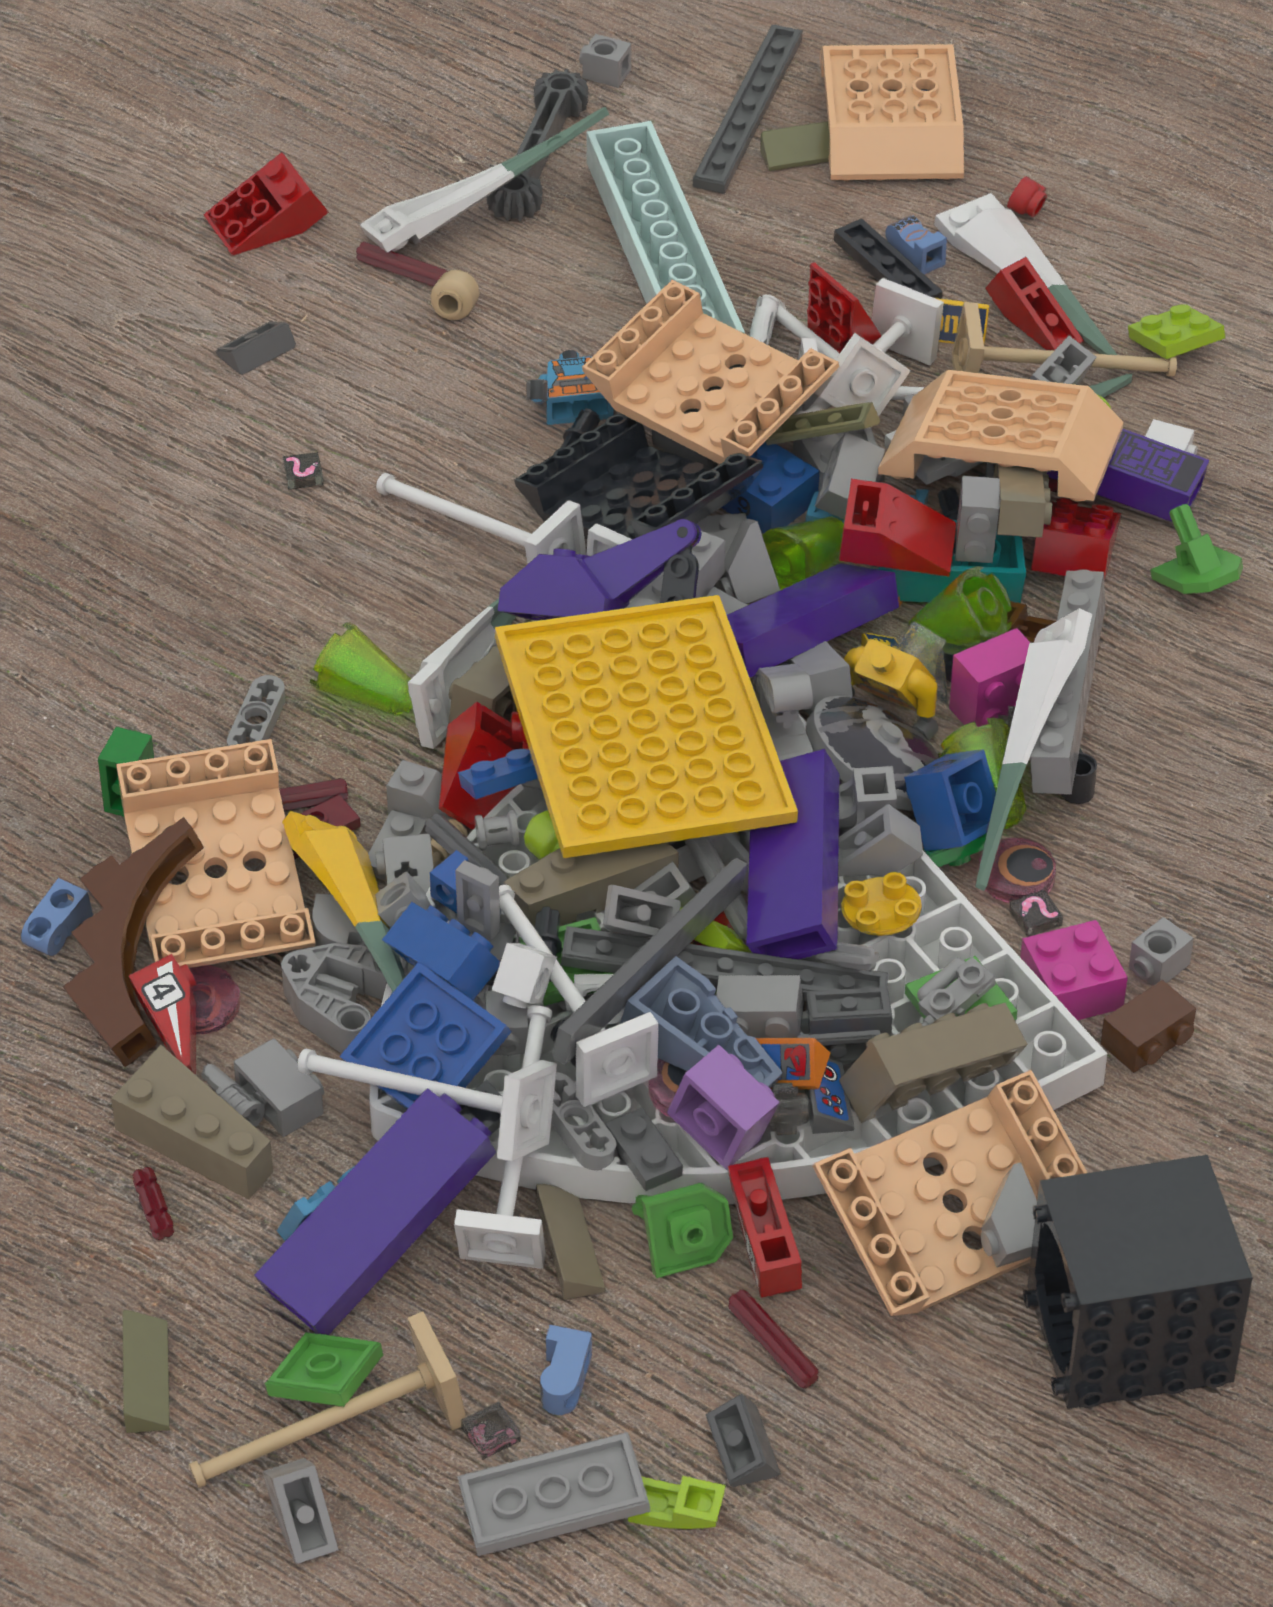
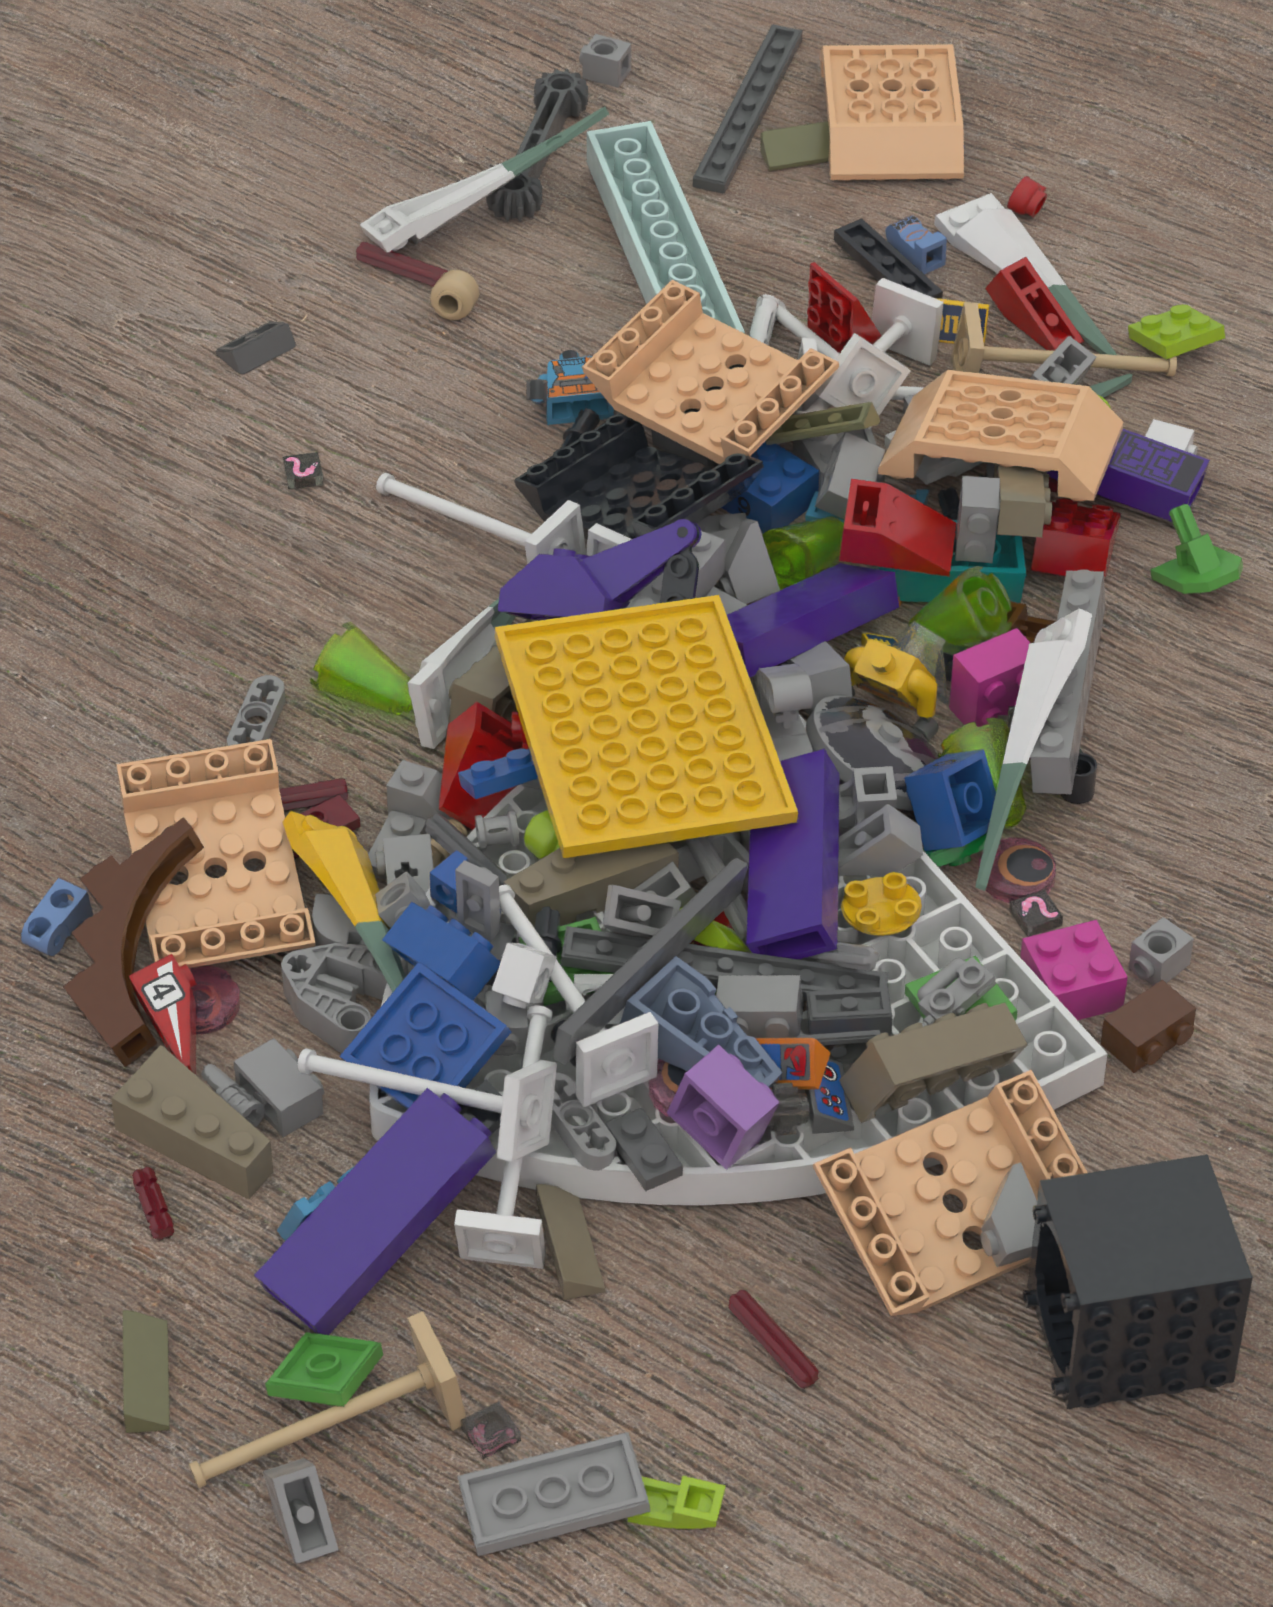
green brick [98,727,154,817] -> none
red slope [203,152,329,256] -> none
medium blue leg [540,1325,592,1415] -> none
bright green piece [632,1182,733,1278] -> none
dark grey slope [705,1394,781,1487] -> none
red slope [727,1157,802,1298] -> none

